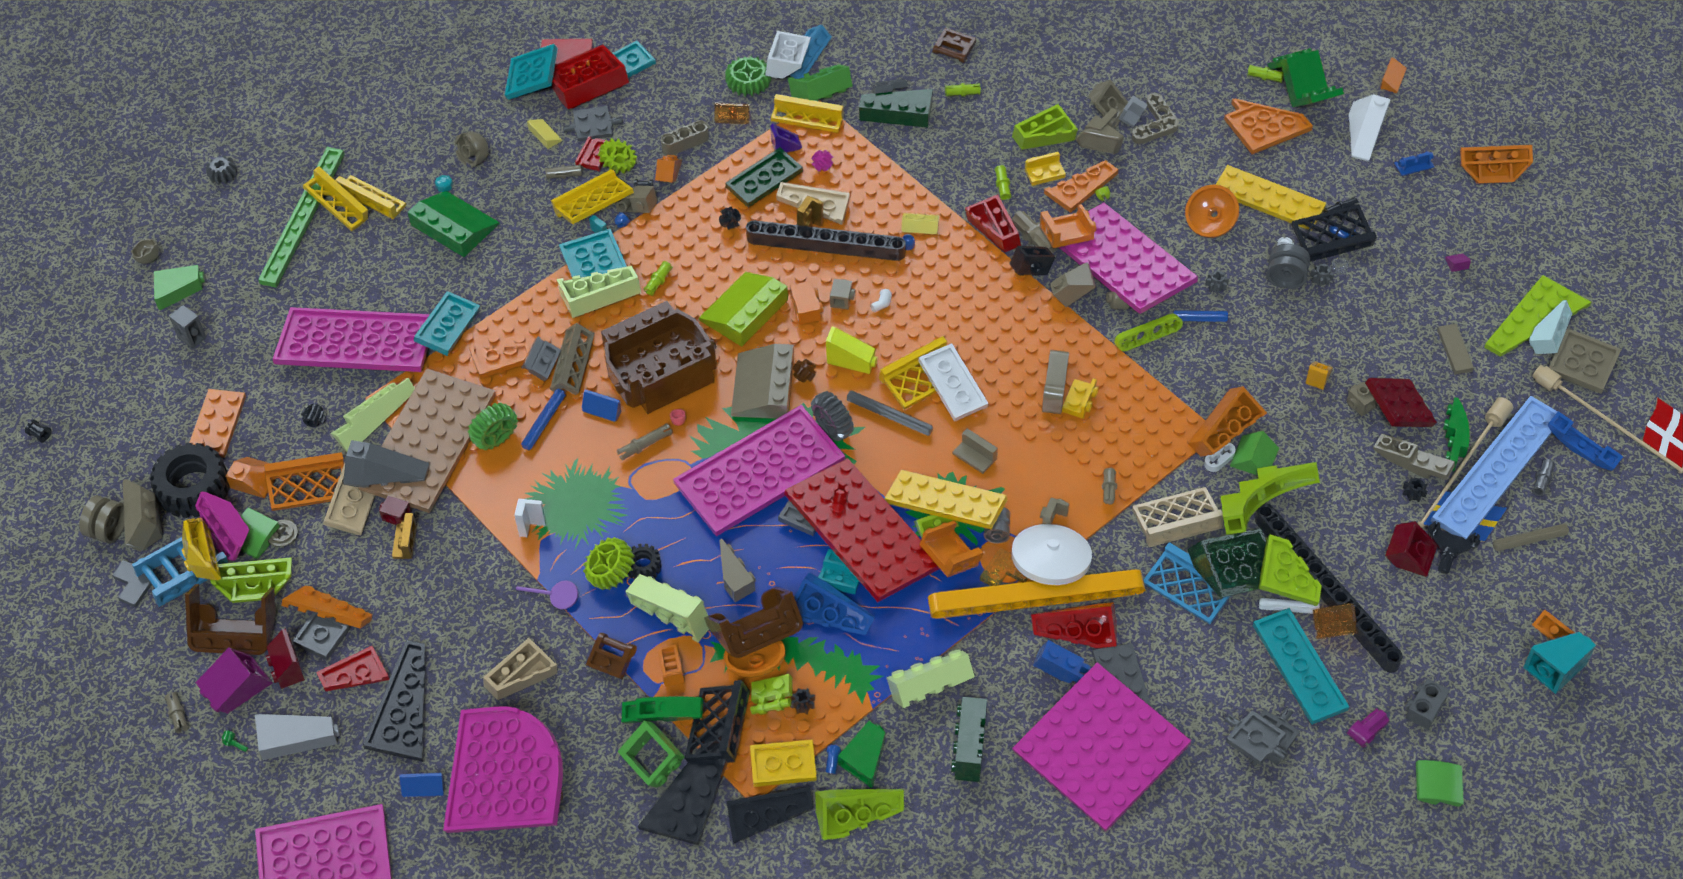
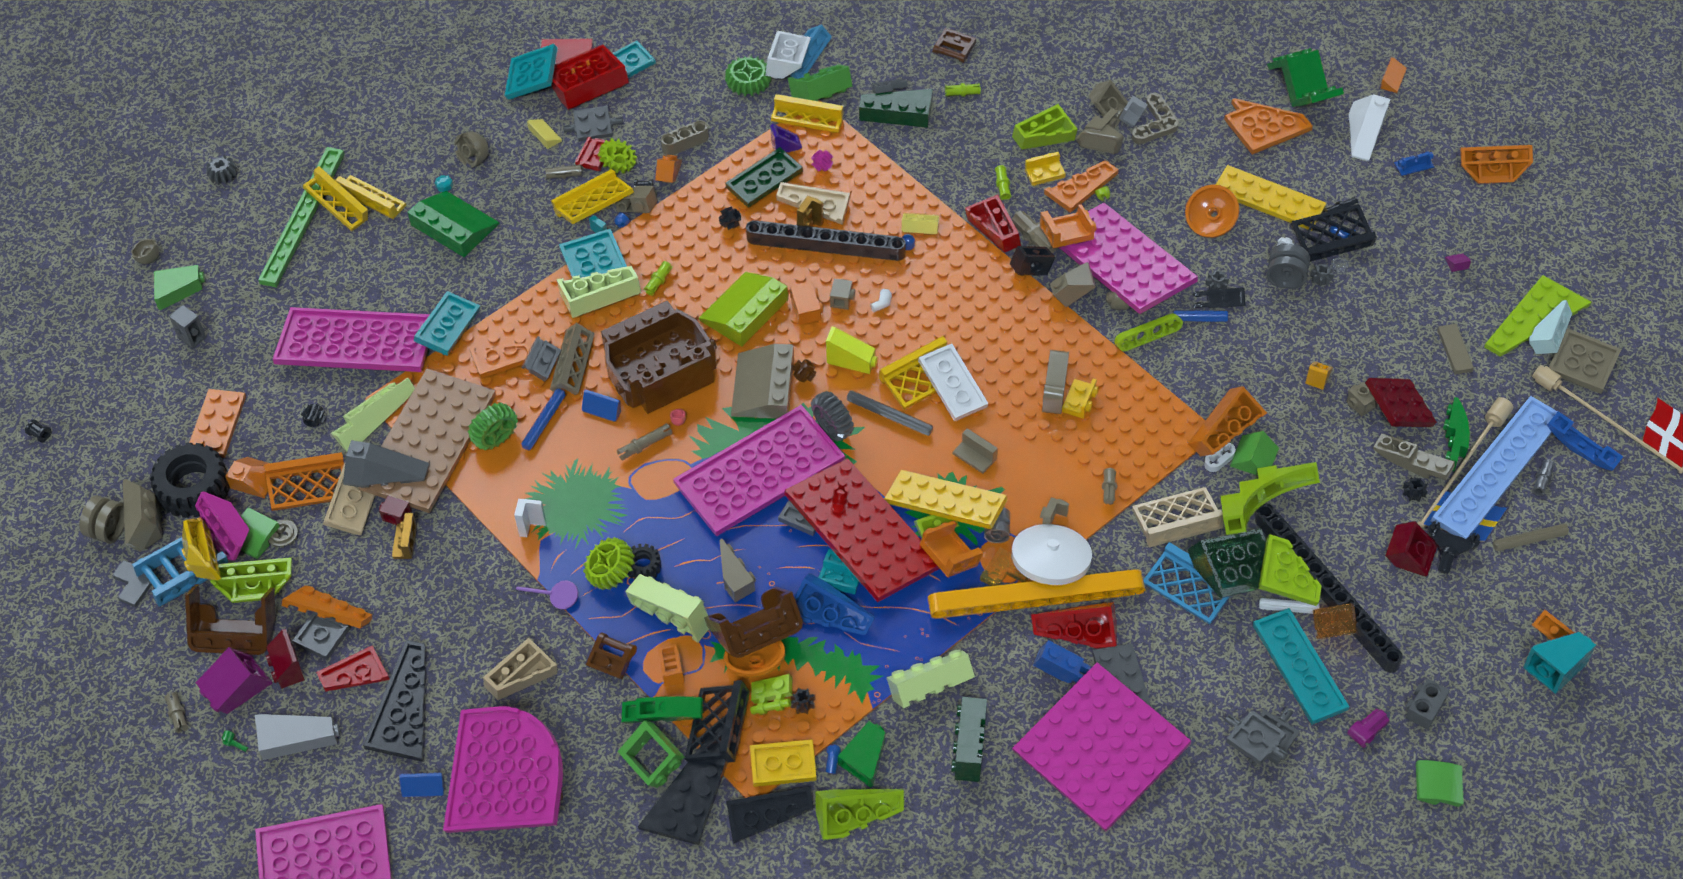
clear orange slope [714,103,750,124] -> none
lime pin [1247,65,1284,83] -> none
none -> black hinge [1193,287,1246,308]

